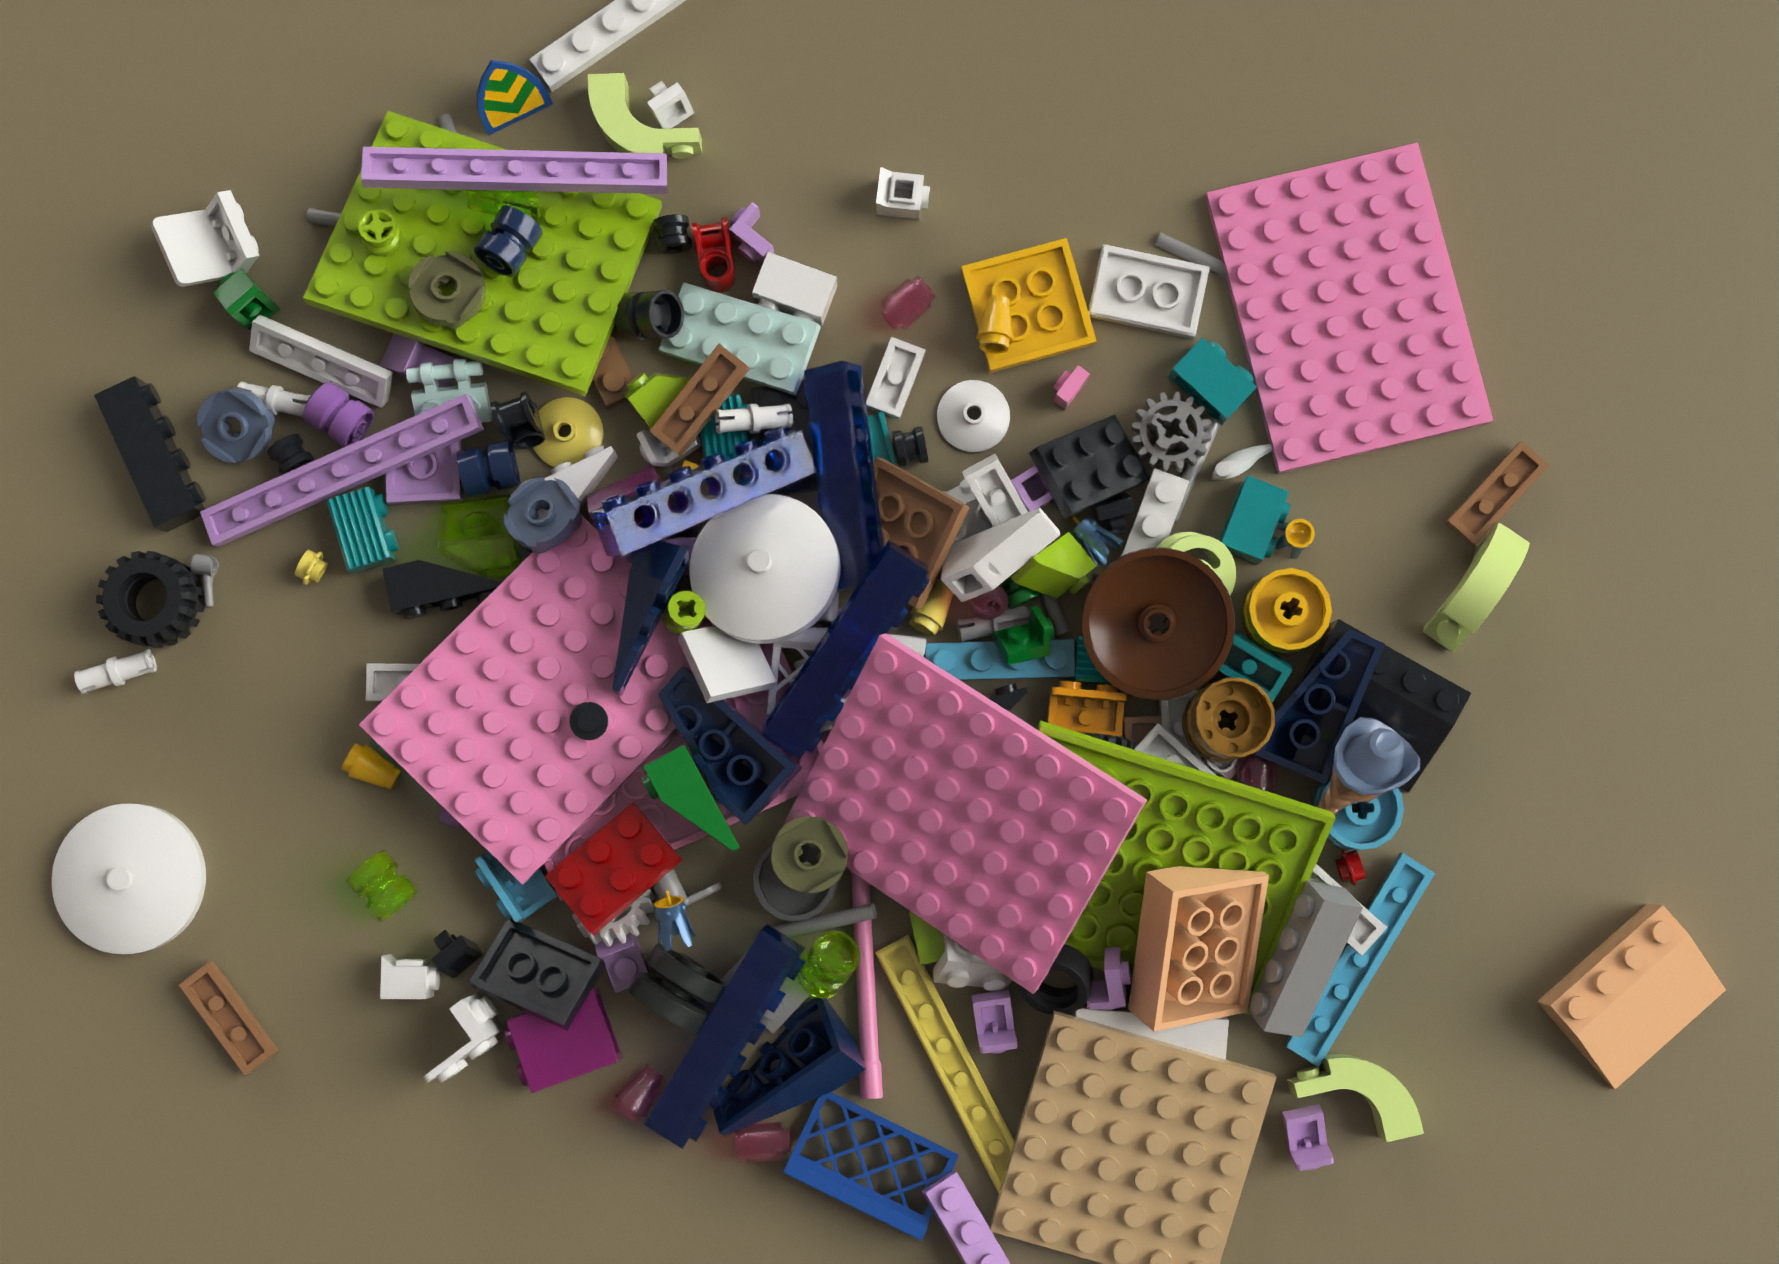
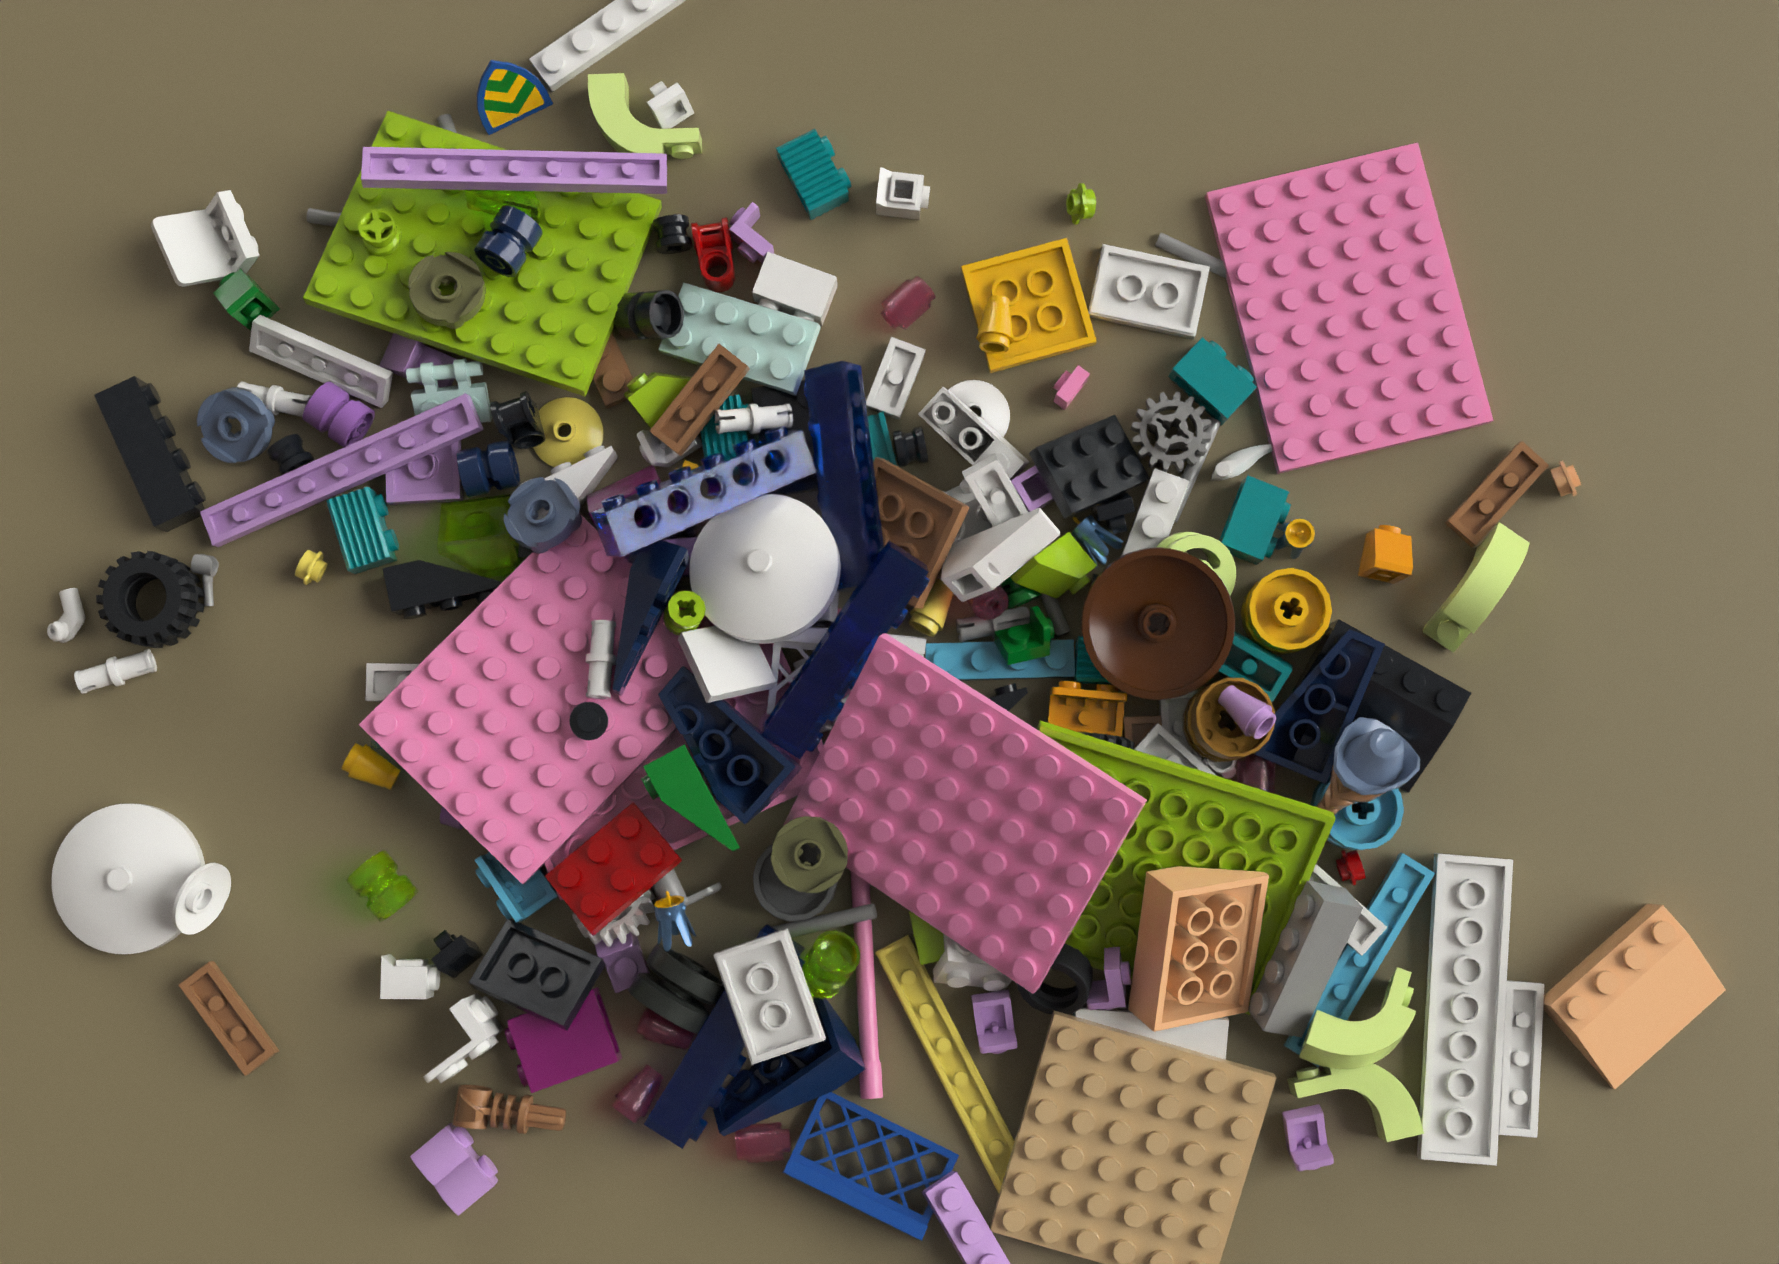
none -> white arm [47,588,85,643]
none -> white dish [172,863,231,935]
none -> lavender brick [410,1123,498,1216]
none -> medium nougat piece [453,1085,566,1134]
none -> white pin [585,620,617,699]
none -> clear pink cone [636,1007,694,1051]
none -> white tile [713,928,826,1065]
none -> teal brick [776,129,852,220]
none -> white slope [918,387,1029,480]
none -> lime plate [1066,183,1096,225]
none -> lavender cone [1218,685,1276,739]
none -> yellowish green arch [1299,967,1416,1069]
none -> light orange slope [1358,525,1413,584]
none -> white plate [1417,853,1513,1166]
none -> white plate [1499,980,1544,1138]
none -> light nougat plate [1550,460,1581,497]

